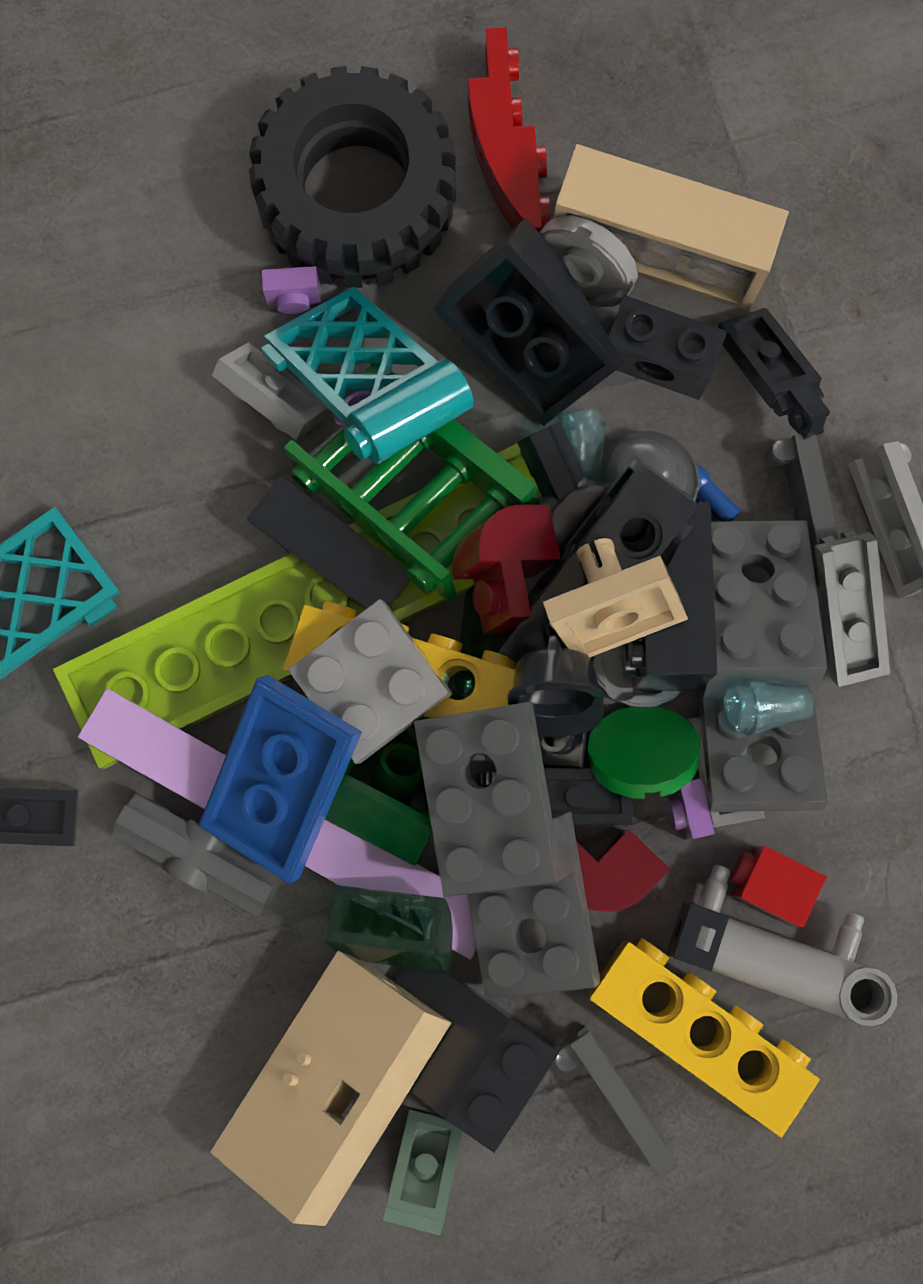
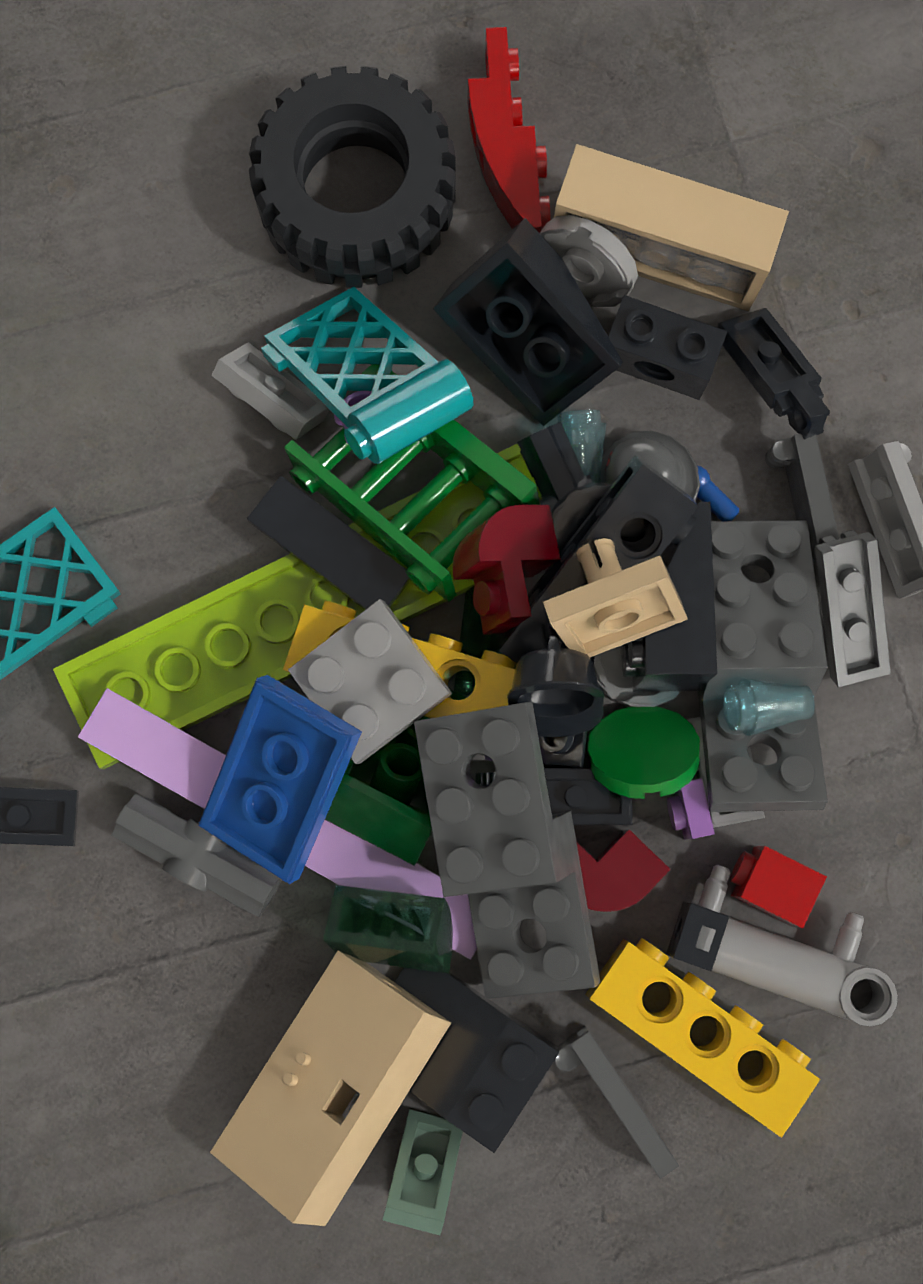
medium lavender plate [262,266,322,314] -> none

